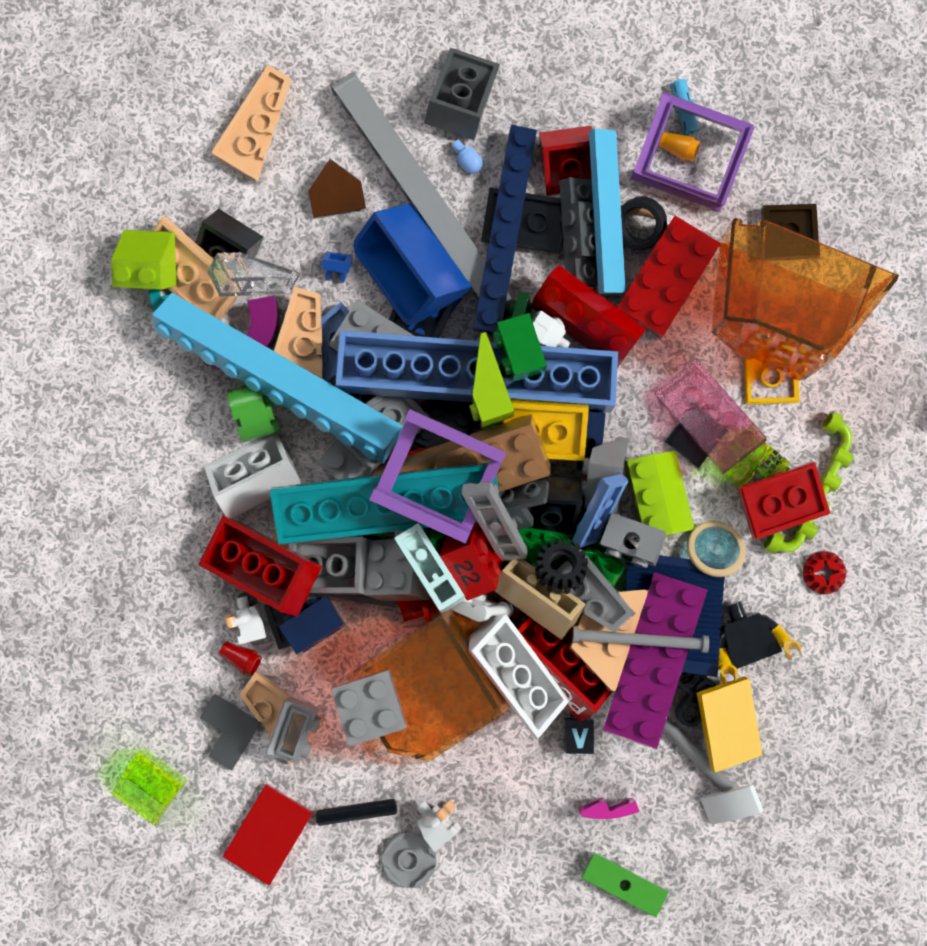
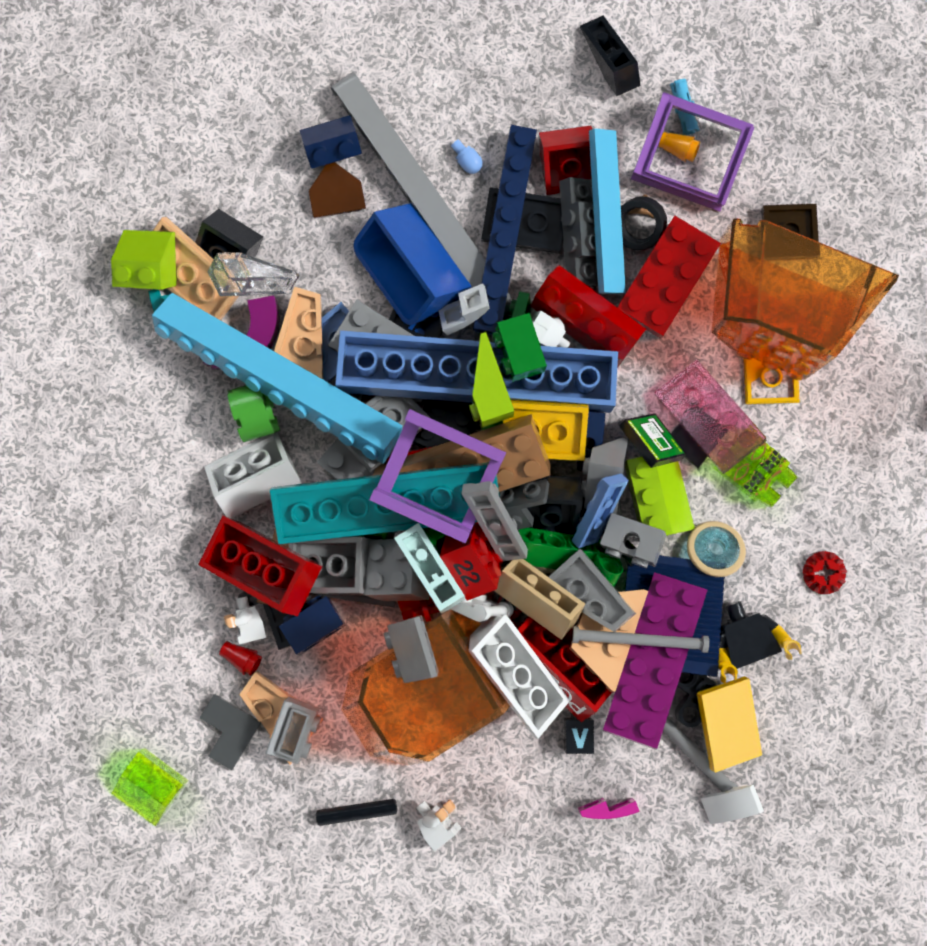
light nougat wing [211,65,291,183] -> none
red tile [222,784,313,886] -> none
blue tile [322,251,353,283] -> none
light grey brick [331,669,407,747] -> none
light grey tile [382,831,437,888] -> none
dark grey slope [424,47,500,140] -> none
black tyre [535,539,588,594] -> none
bright green tile [581,852,669,917] -> none
red tile [737,461,831,540] -> none
lime bar [763,411,854,554] -> none
none -> dark blue brick [299,115,362,169]
none -> light grey slope [384,615,439,683]
none -> white slope [439,284,490,335]
none -> black slope [580,15,641,96]
none -> tile [619,413,687,468]

